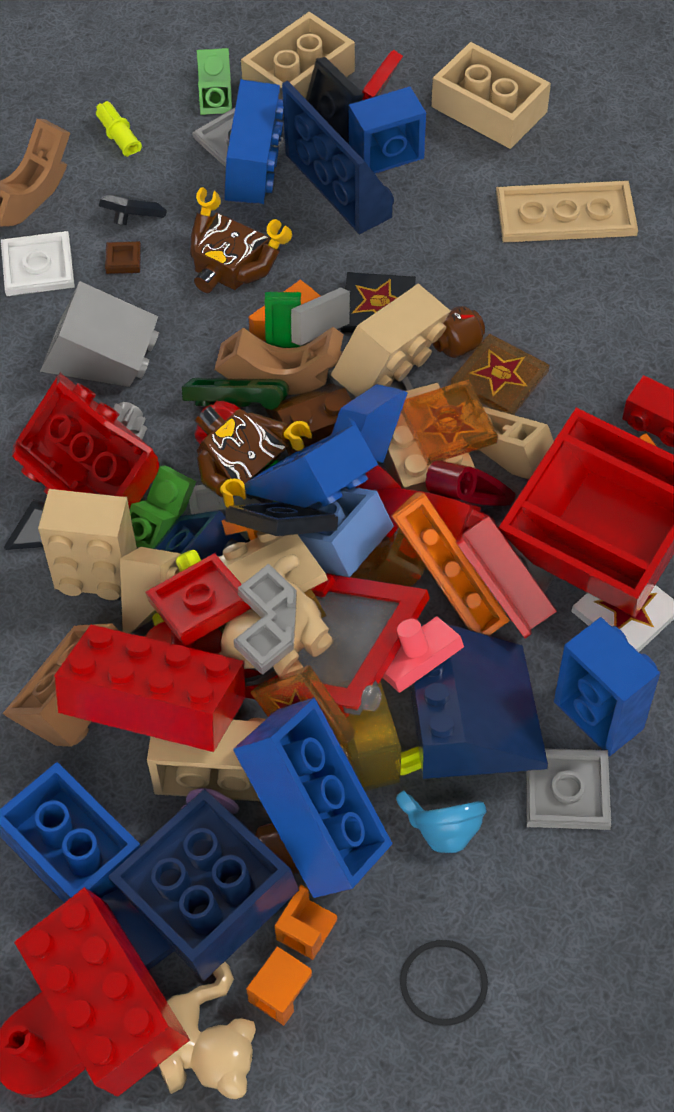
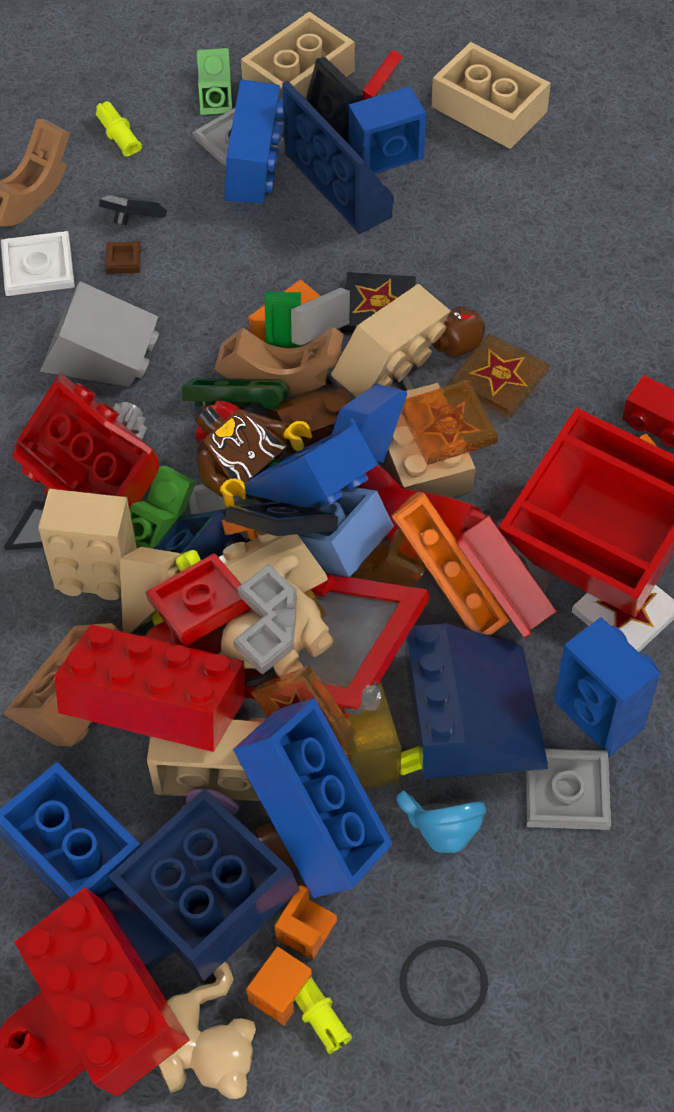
reddish brown torso [190,187,292,293] -> none
coral tile [382,616,464,693] -> none
dark red piece [425,460,516,506] -> none
tan slope [461,403,554,479] -> none
tan tile [496,181,638,242] -> none
none -> neon yellow axle [295,977,352,1054]

